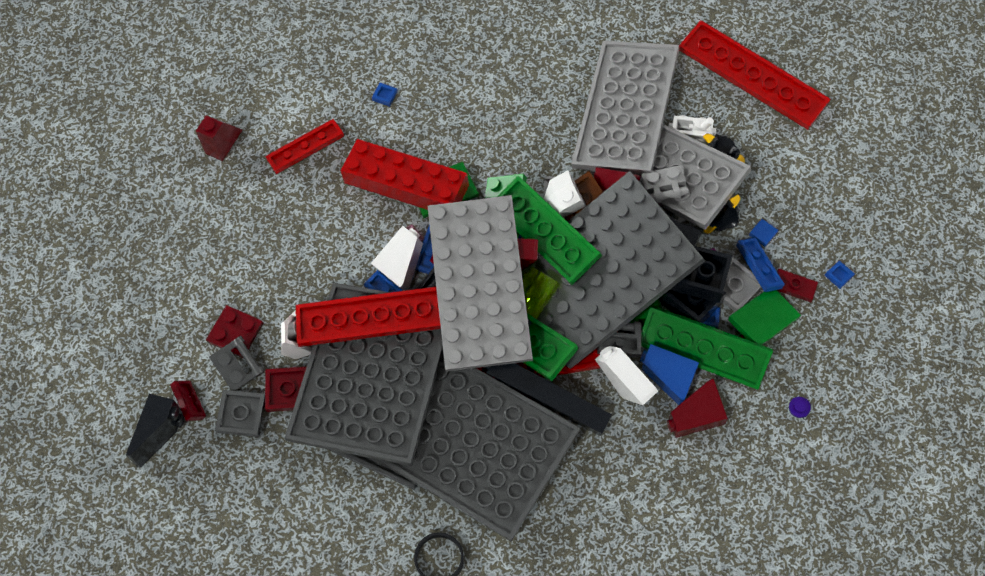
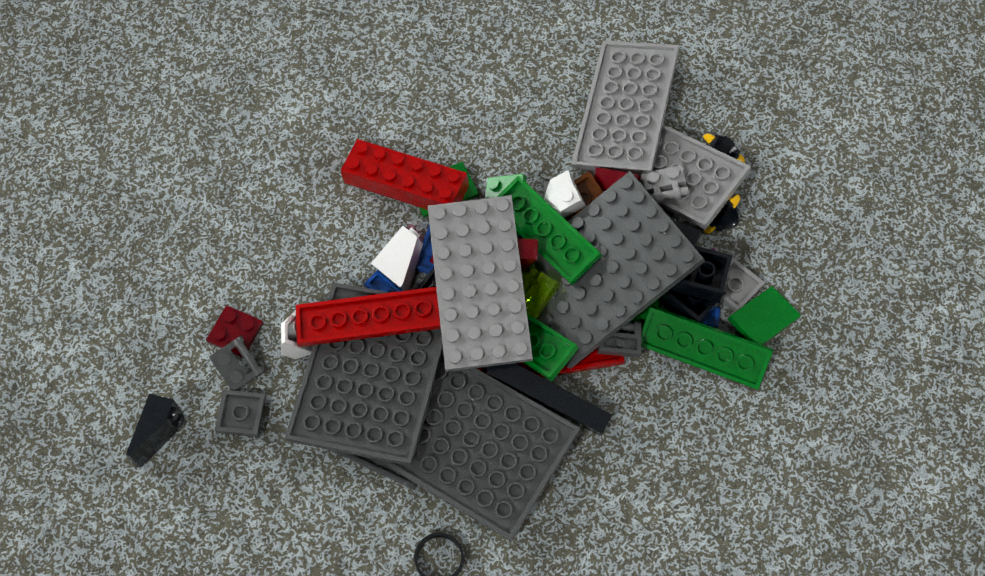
dark red plate [170,381,206,421] -> none
dark red slope [196,115,242,161] -> none
red plate [265,119,344,174] -> none
dark red plate [265,366,307,412] -> none
blue tile [372,83,398,107] -> none
white slope [595,346,658,405] -> none
blue slope [640,344,699,405] -> none
dark red slope [667,379,728,438] -> none
white brick [668,115,716,144] -> none
red plate [679,20,831,130] -> none
blue tile [736,237,785,292] -> none
blue tile [749,219,778,247] -> none
dark red plate [777,268,818,302] -> none
dark purple plate [789,397,811,418] -> none
blue tile [824,260,855,289] -> none

